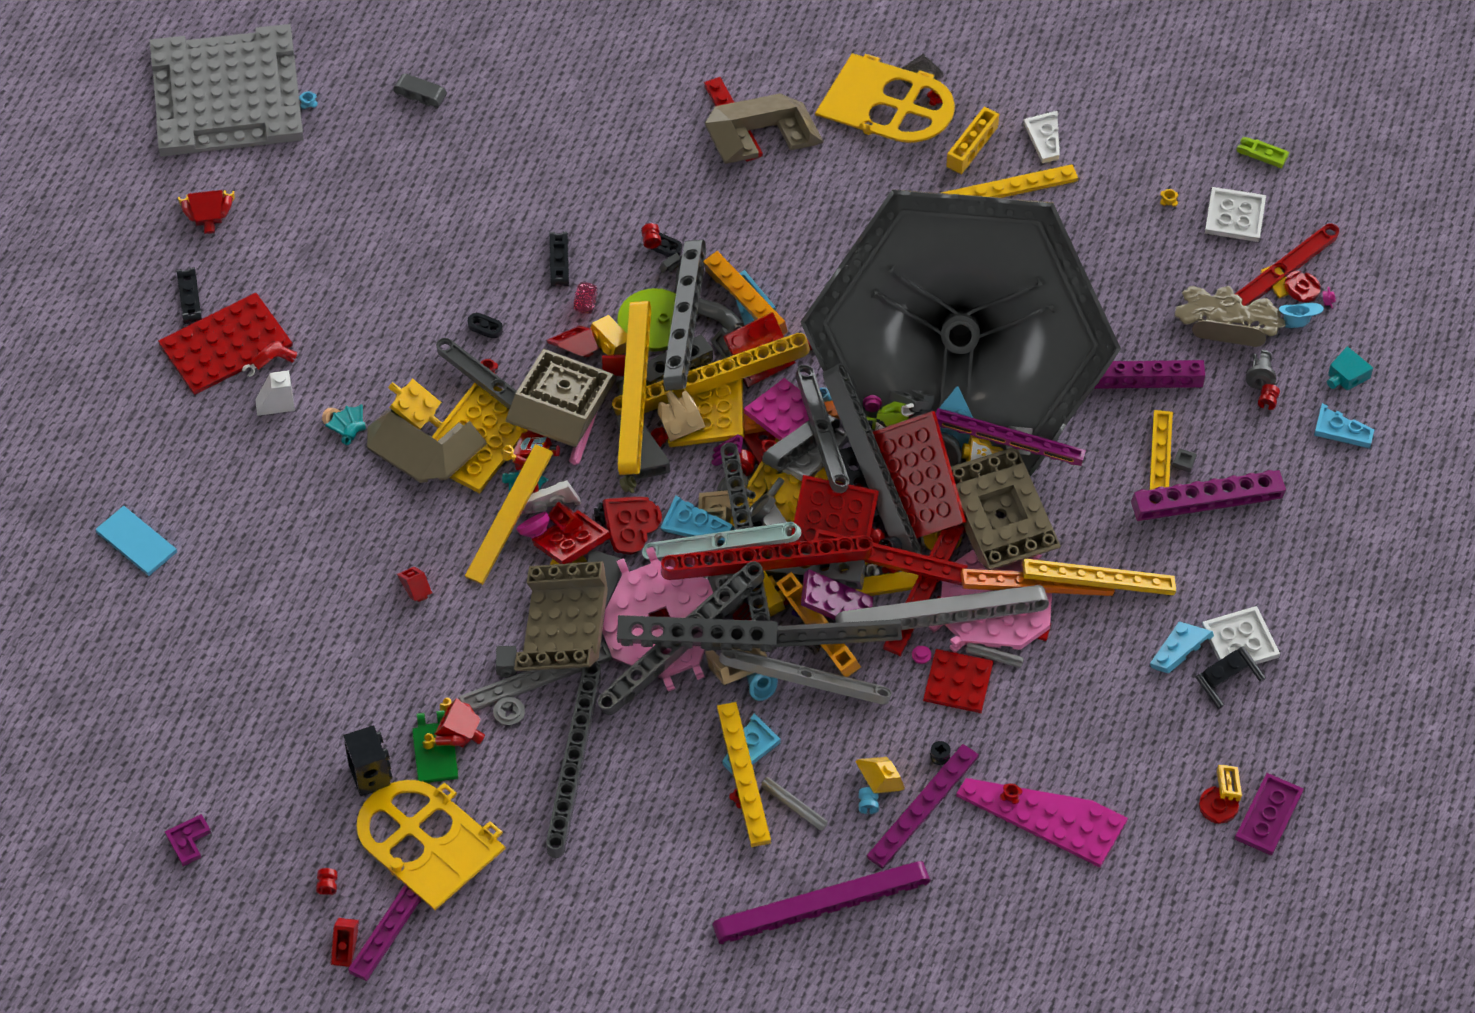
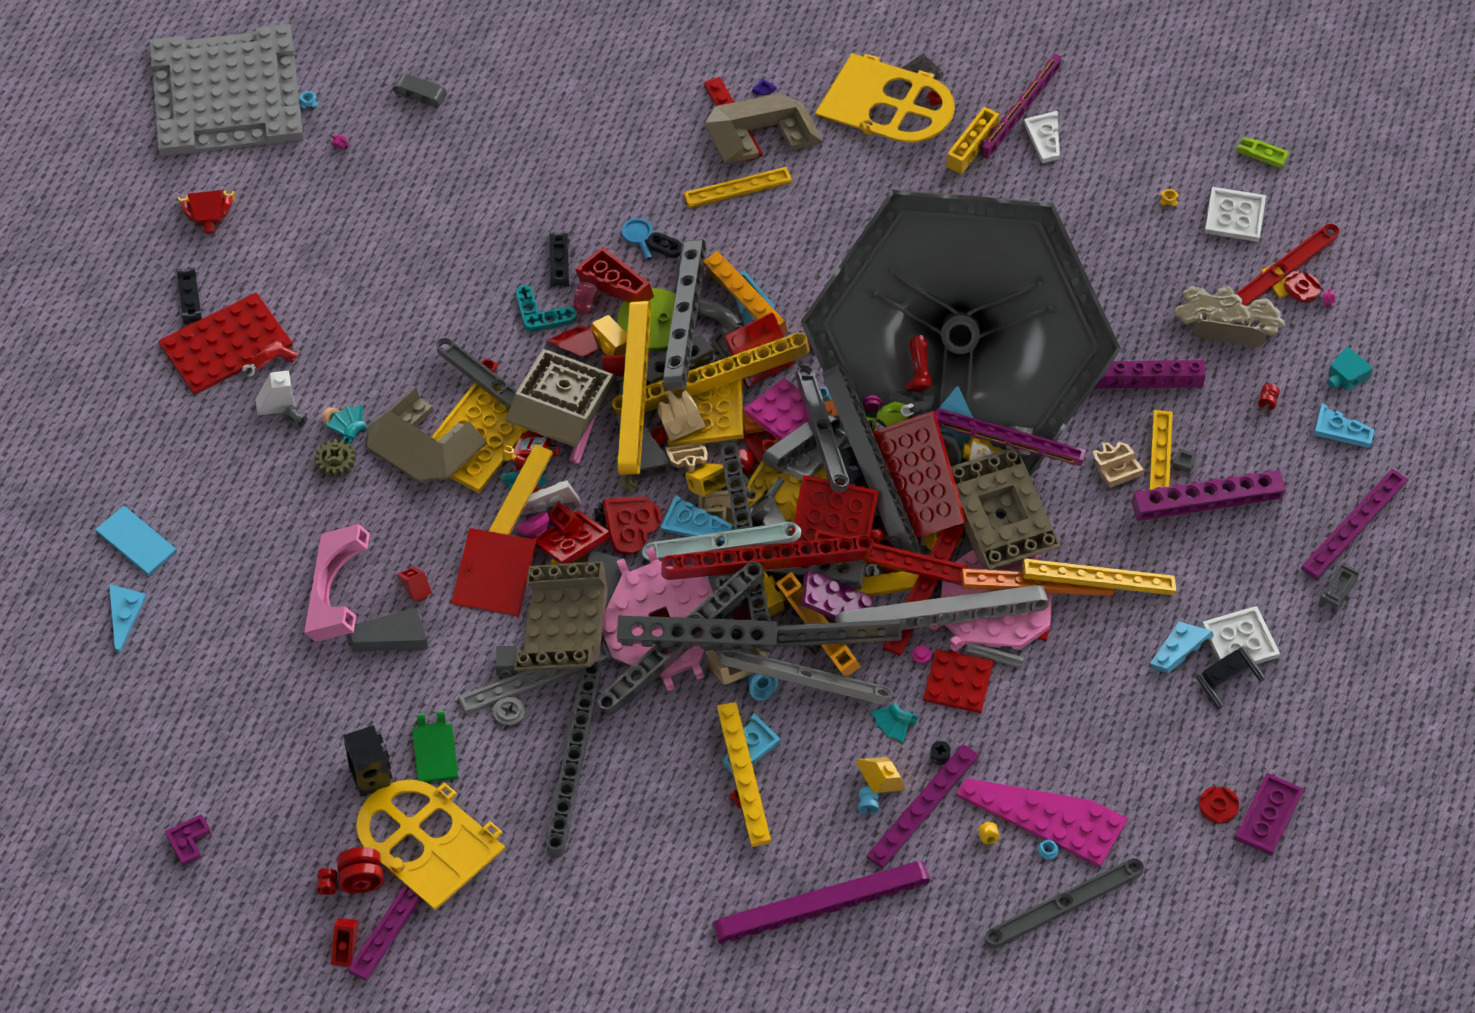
yellow plate [388,378,443,430] -> none
torso [423,698,485,749] -> none
black plate [467,313,503,338] -> none
red wheel [641,223,661,249] -> none
dark grey plate [659,253,681,273] -> none
magenta tile [711,434,743,466] -> none
light grey axle [762,777,828,831] -> none
yellow plate [941,164,1078,198] -> none
red plate [1000,783,1023,804] -> none
yellow tile [1216,764,1242,801] -> none
dark grey piece [1246,350,1276,390] -> none
medium azure piece [1279,303,1324,328] -> none
none -> medium azure wing [110,585,146,653]
none -> dark grey bush [282,405,307,430]
none -> bright pink arch [304,524,370,641]
none -> olive gear [314,439,356,478]
none -> dark pink plate [331,134,349,150]
none -> red wheel [336,847,384,894]
none -> dark grey slope [346,607,428,652]
none -> red piece [451,528,537,618]
none -> teal beam [516,285,577,332]
none -> red wedge [575,246,654,303]
none -> dark azure piece [622,218,653,261]
none -> tan plate [665,443,708,472]
none -> yellow tile [683,167,792,209]
none -> yellow torso [685,463,727,497]
none -> dark purple tile [752,78,777,95]
none -> teal arm [870,703,918,743]
none -> red piece [906,335,932,391]
none -> yellow piece [978,822,1000,845]
none -> magenta plate [981,54,1062,159]
none -> dark grey beam [985,858,1144,948]
none -> medium azure plate [1038,840,1058,860]
none -> tan plate [1093,442,1144,488]
none -> magenta plate [1301,469,1407,580]
none -> dark grey window [1318,564,1359,615]

